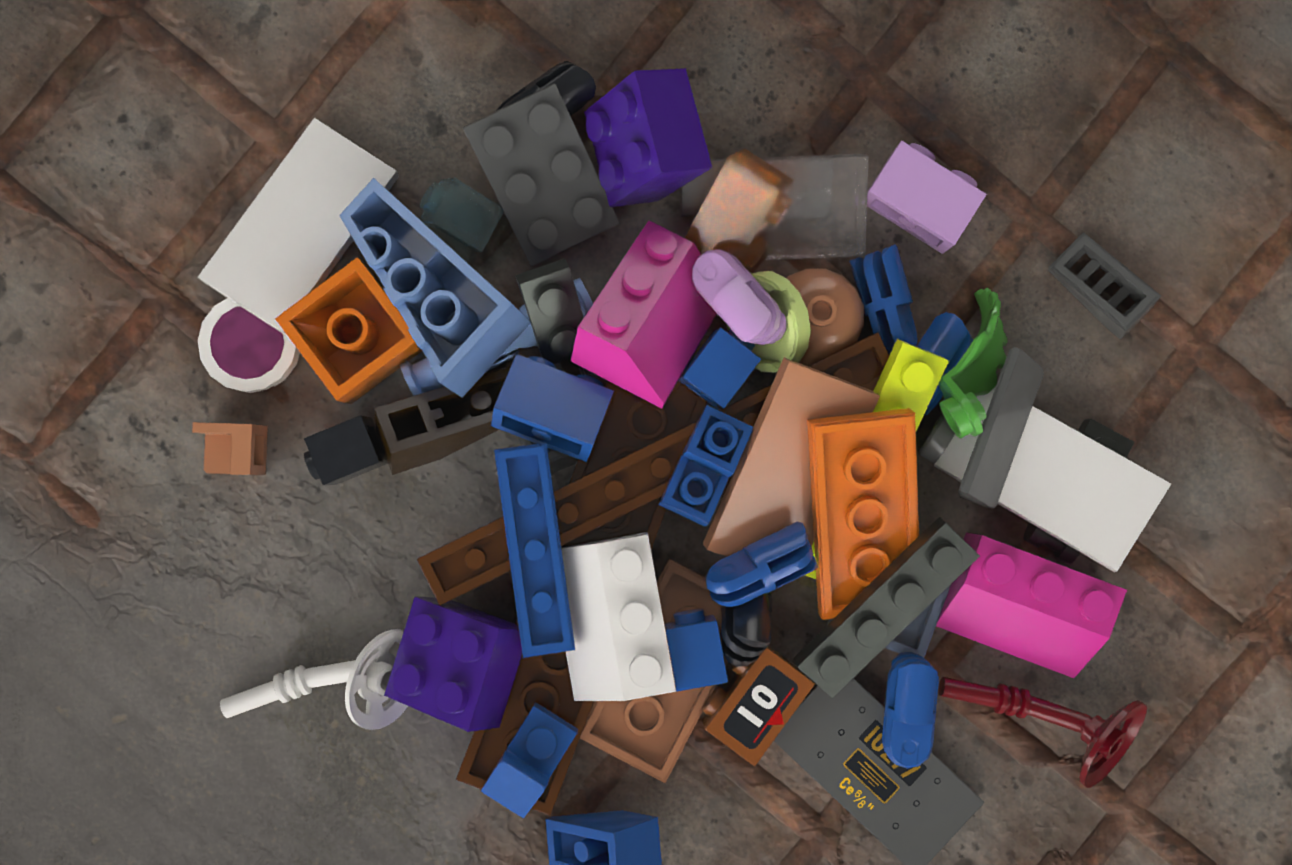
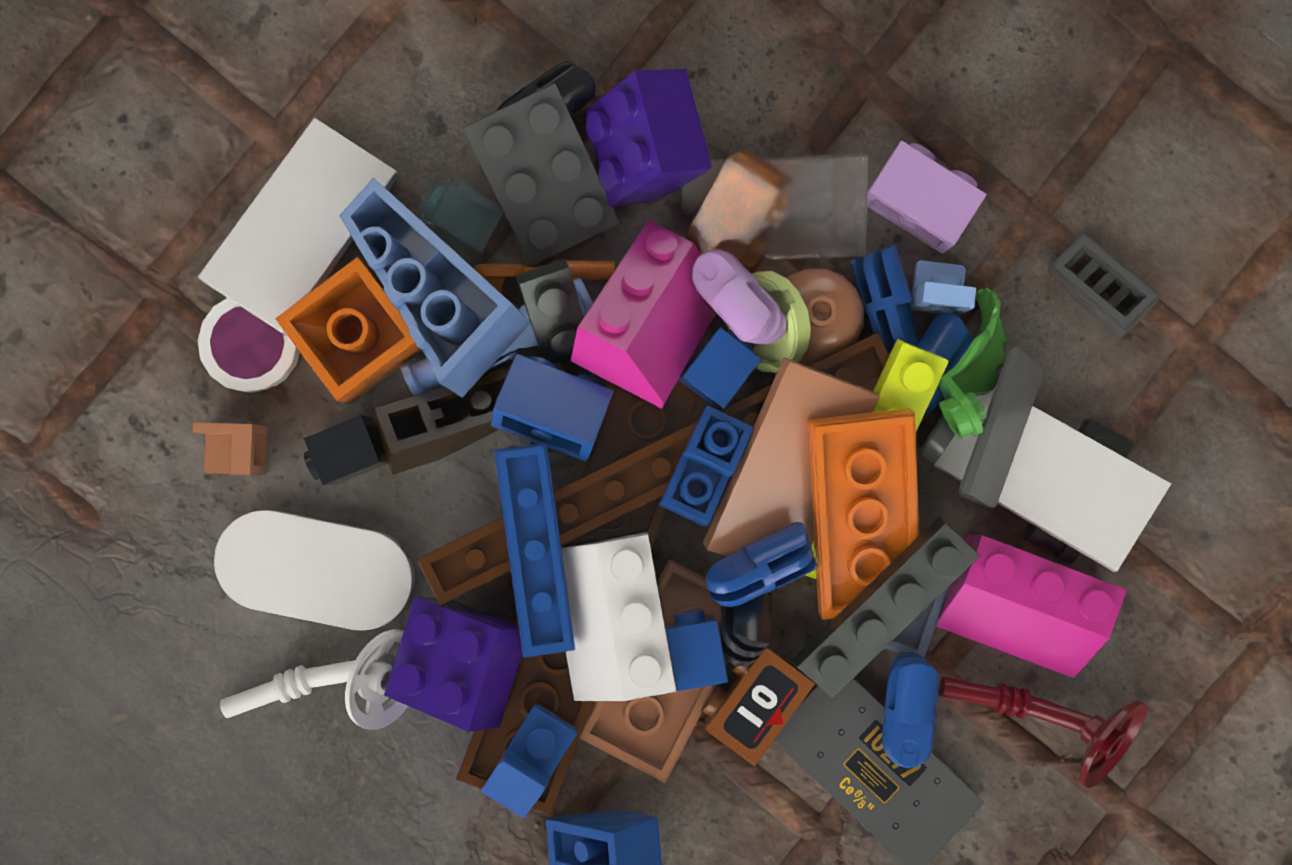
none -> white tile [214,510,415,630]
none -> orange piece [474,260,615,294]
none -> light blue bracket [910,260,976,316]

